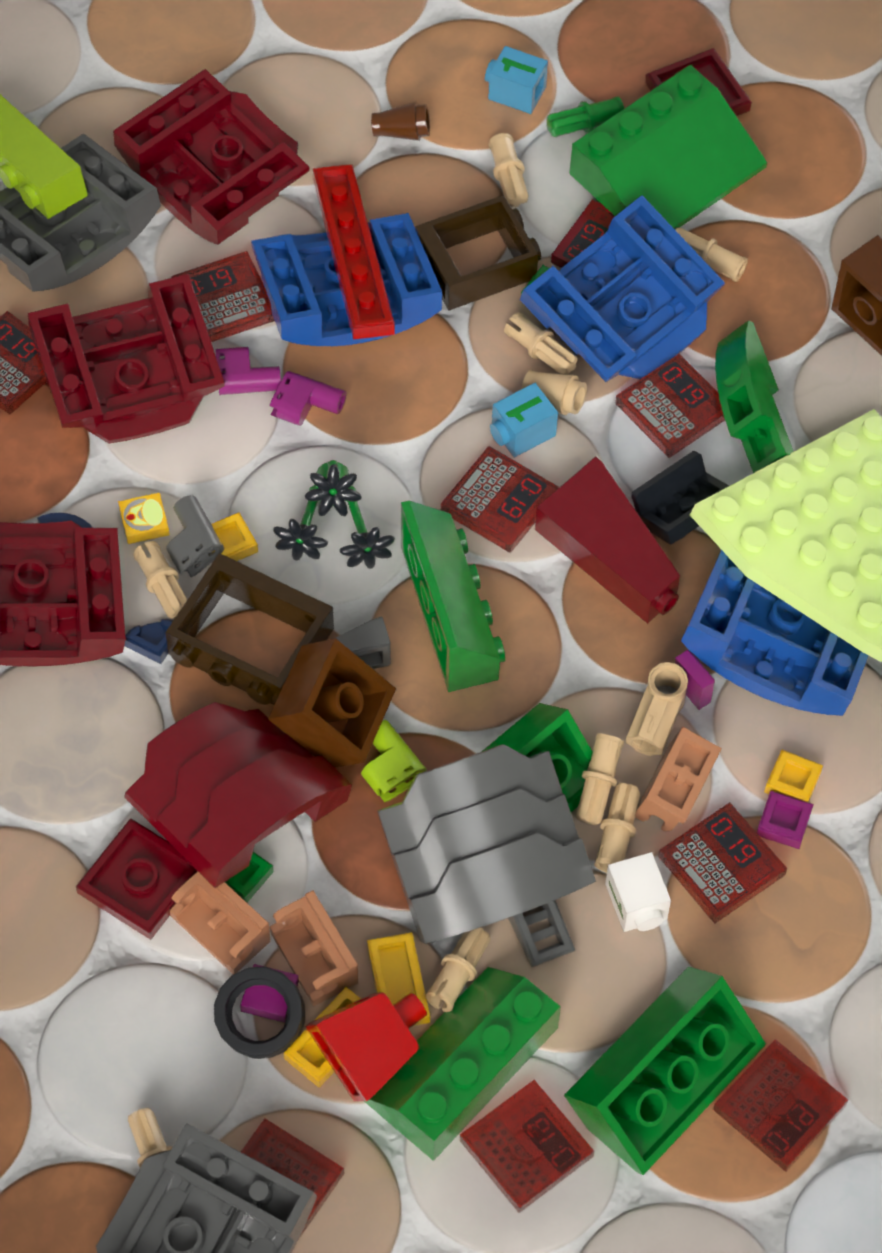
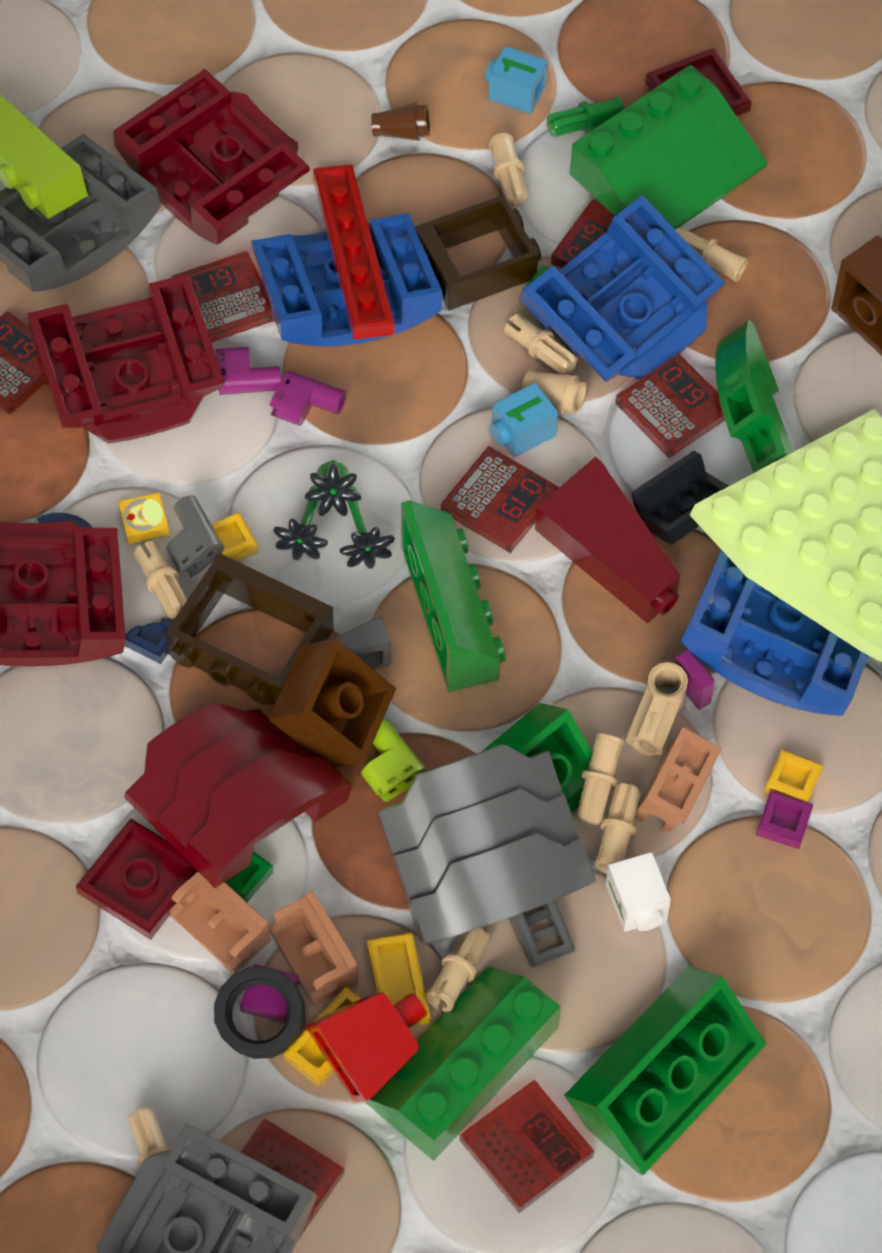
clear red tile [658,802,787,924] -> none
clear red tile [713,1039,848,1172] -> none

